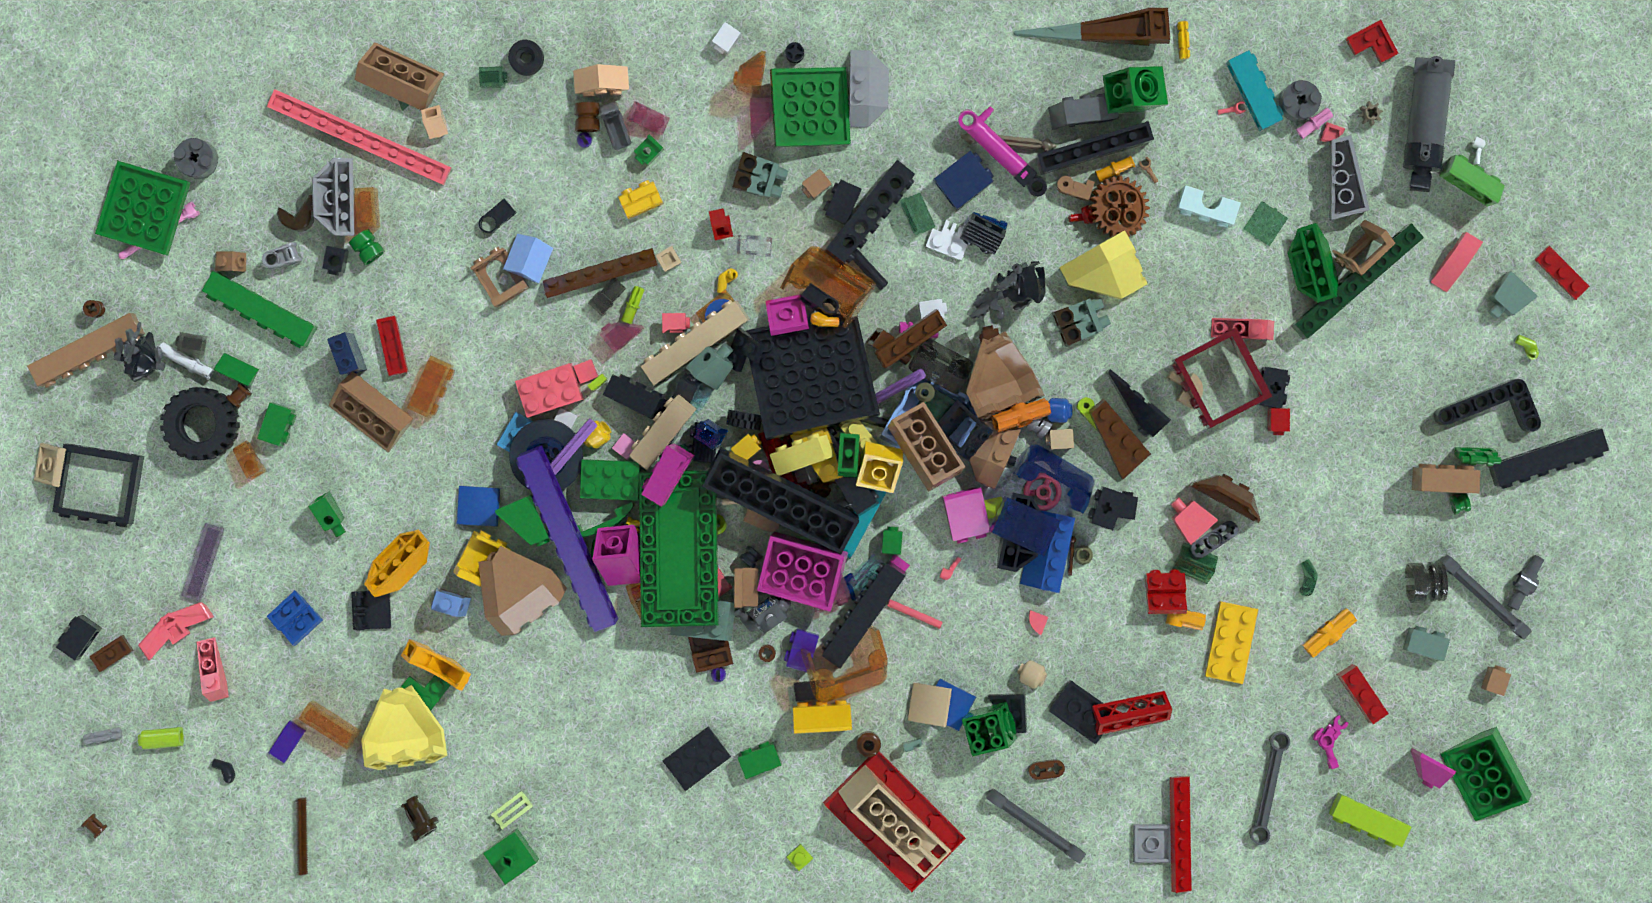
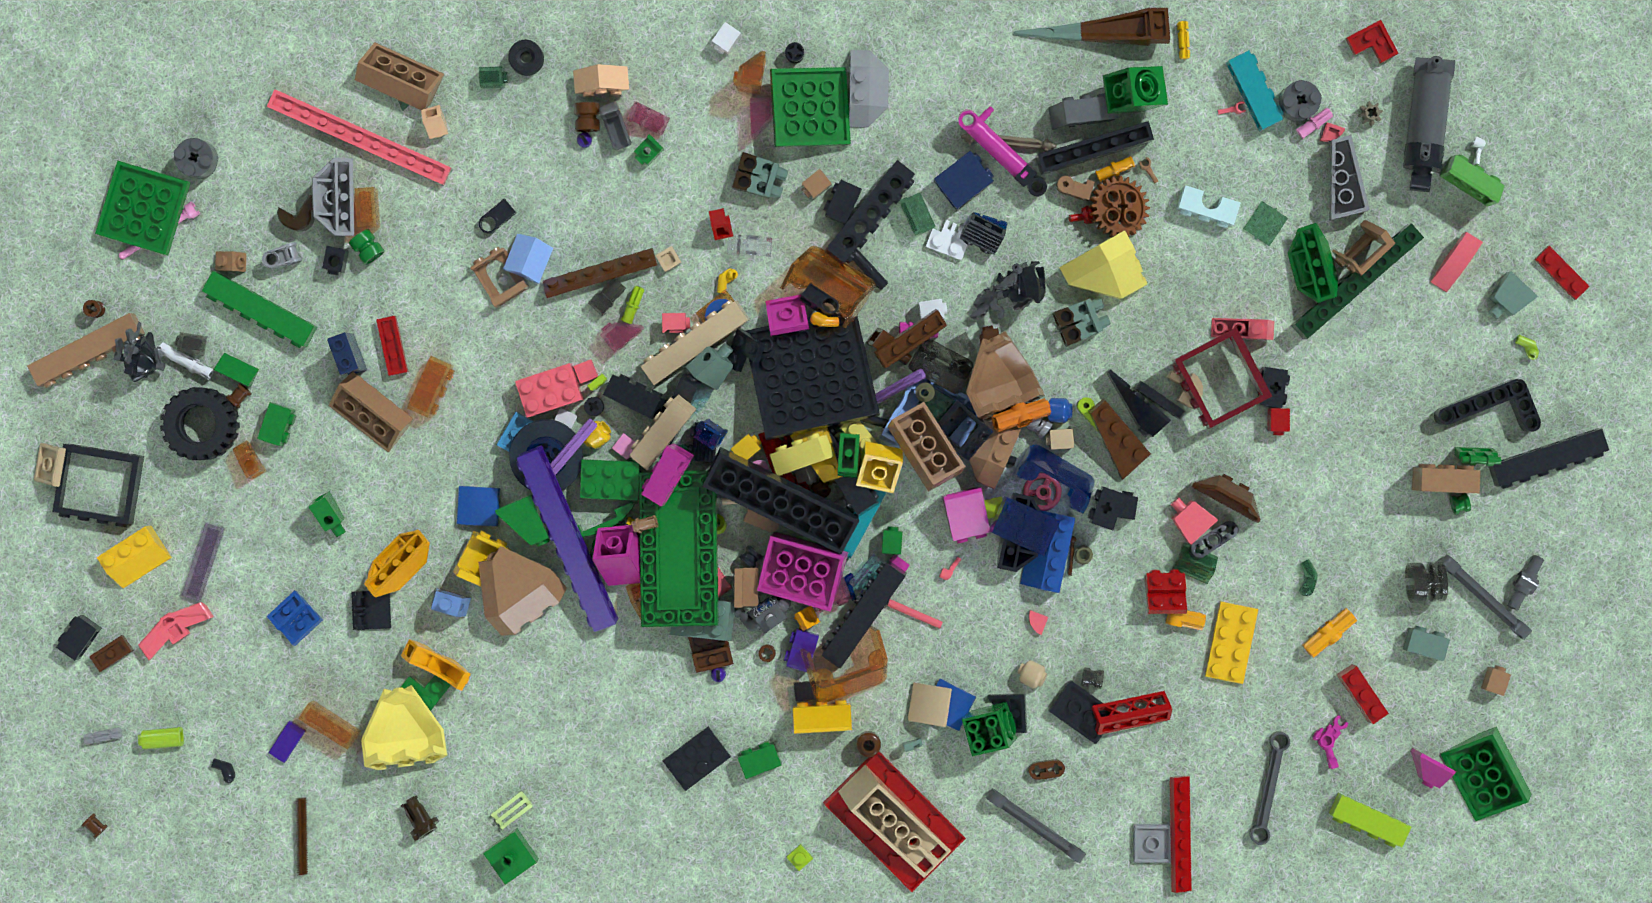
coral slope [197,637,229,702] -> none
yellow brick [618,180,664,219] -> none
black tyre [726,409,762,431] -> none
none -> yellow slope [96,525,172,588]
none -> black wheel [584,397,604,416]
none -> medium nougat pin [632,515,658,533]
none -> light orange tile [794,606,820,631]
none -> clear smoke wheel [1081,667,1104,689]
none -> black beam [1135,381,1186,420]

